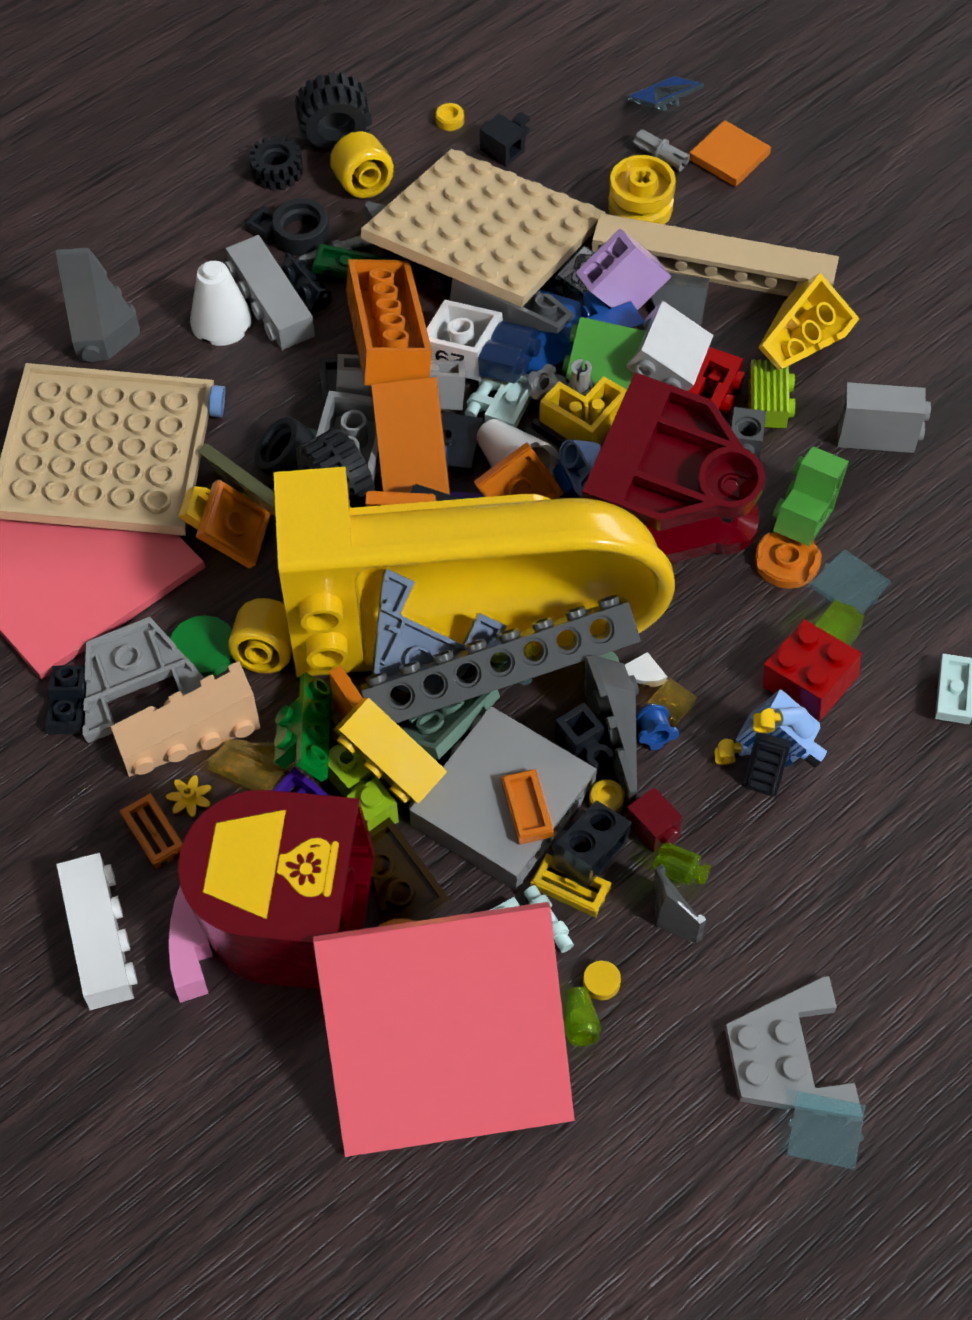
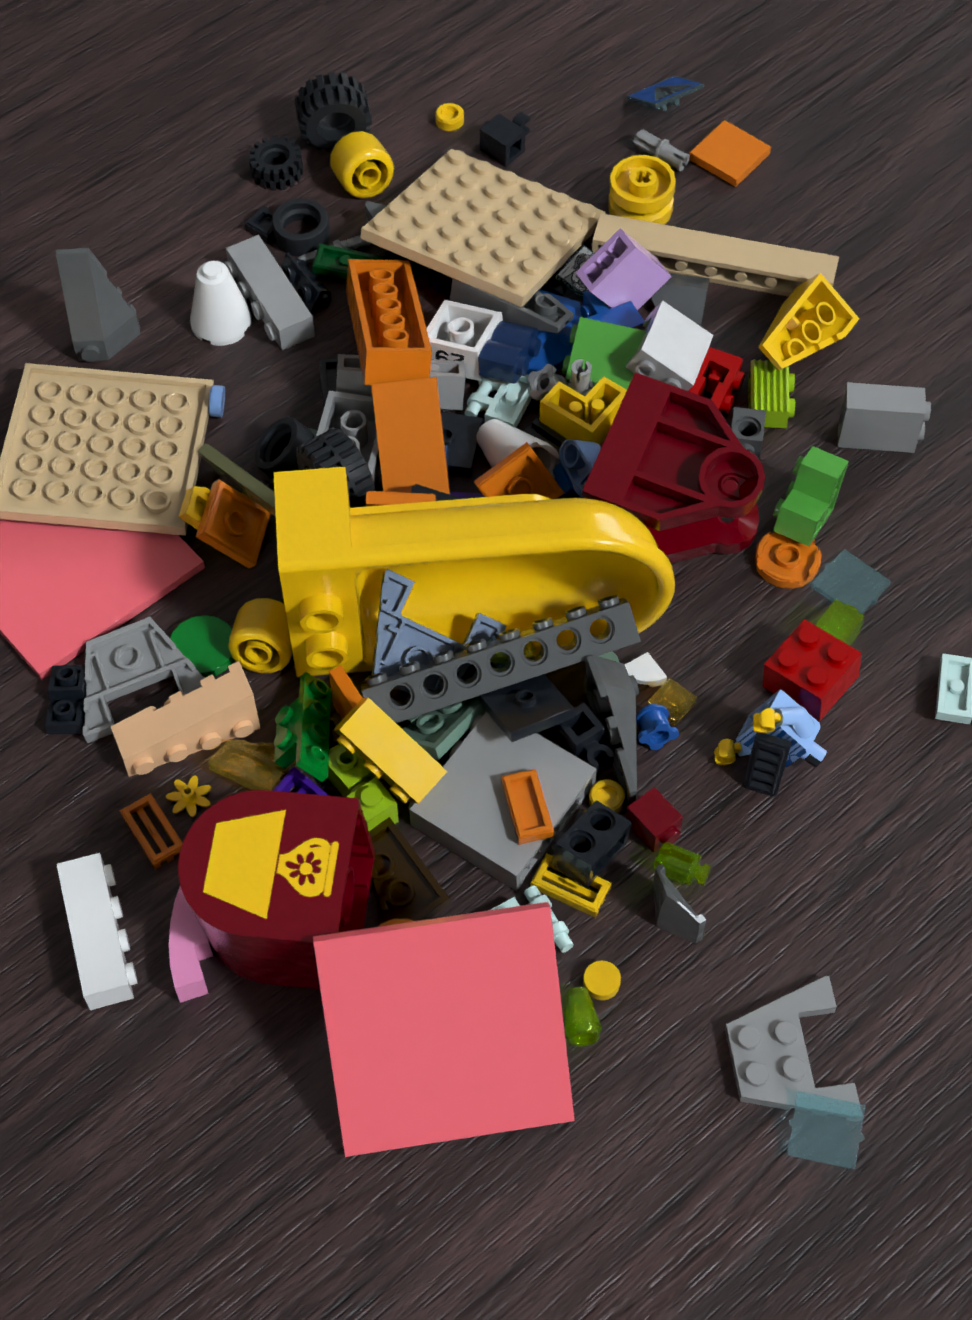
none -> black plate [480,674,575,742]

